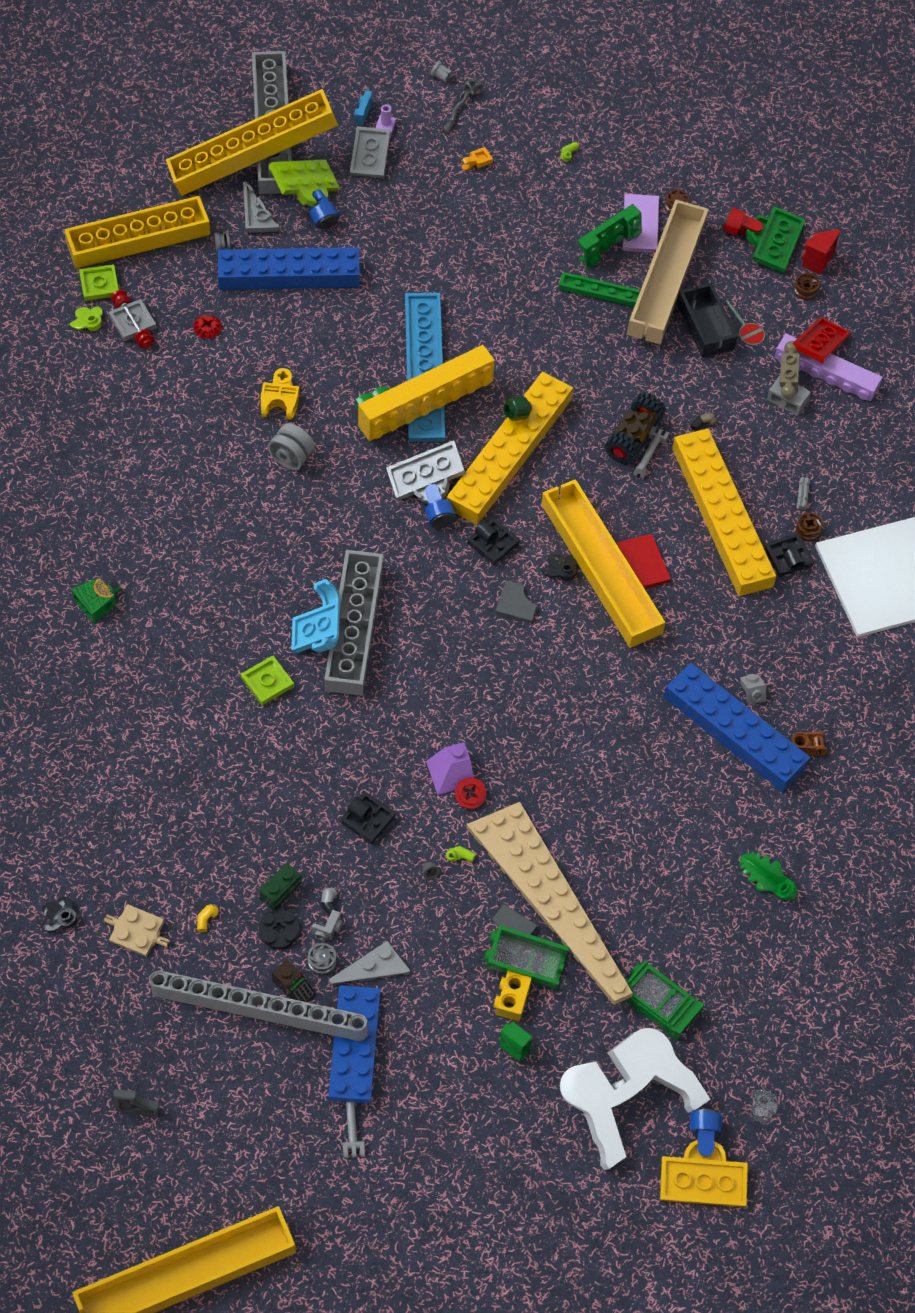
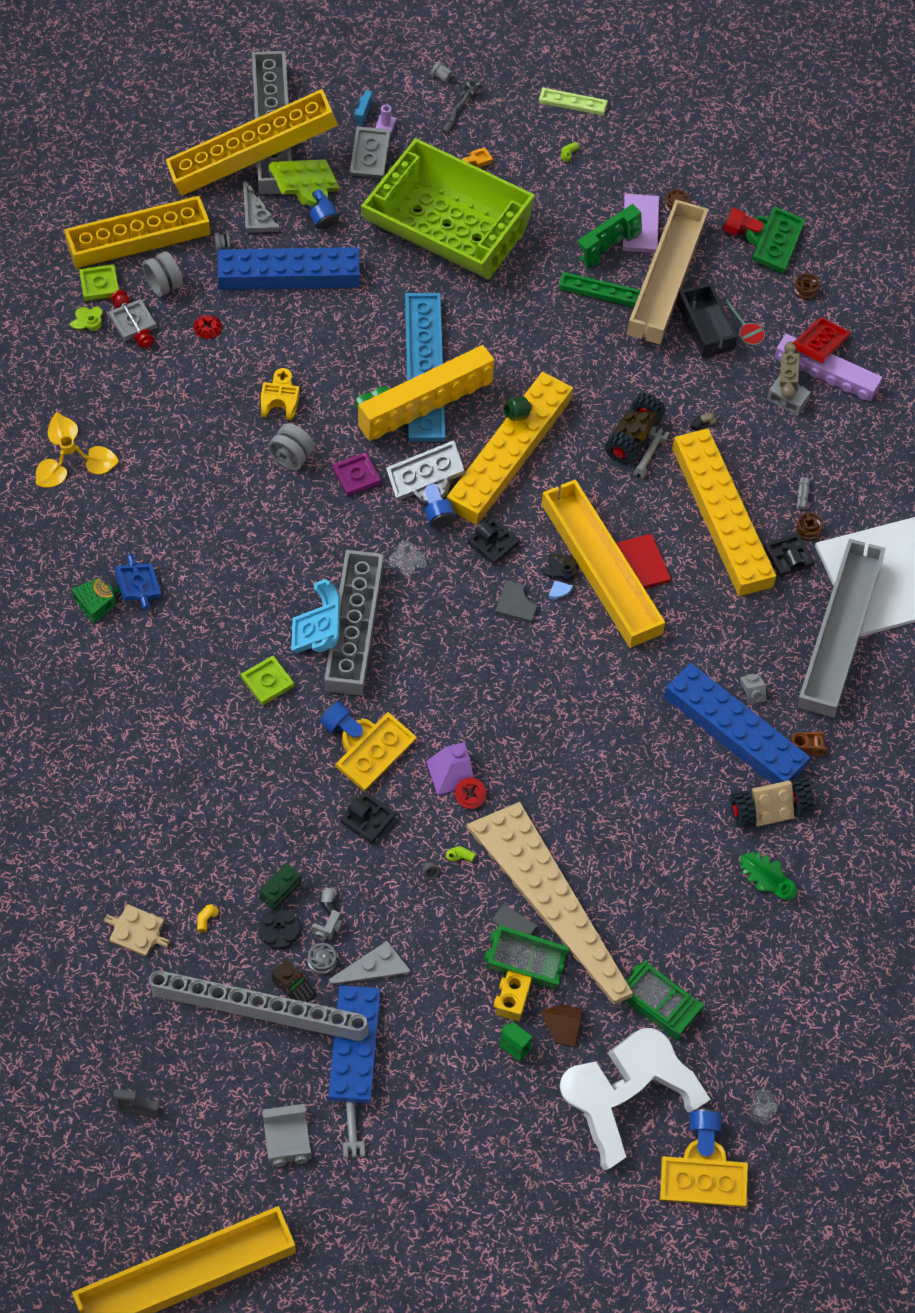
black plate [41,896,77,932] -> none
red slope [801,229,841,275] -> none
none -> yellow plant [36,412,118,488]
none -> blue plate [114,553,161,610]
none -> light grey wheel [142,251,183,297]
none -> light grey panel [262,1104,312,1167]
none -> yellow plate [320,701,417,792]
none -> magenta plate [332,452,381,496]
none -> lime slope [361,138,535,279]
none -> clear plate [389,541,426,577]
none -> yellowish green tile [539,88,608,116]
none -> reddish brown slope [540,1004,582,1047]
none -> light blue tile [549,581,573,600]
none -> plate [730,777,815,828]
none -> light grey piece [797,538,886,718]

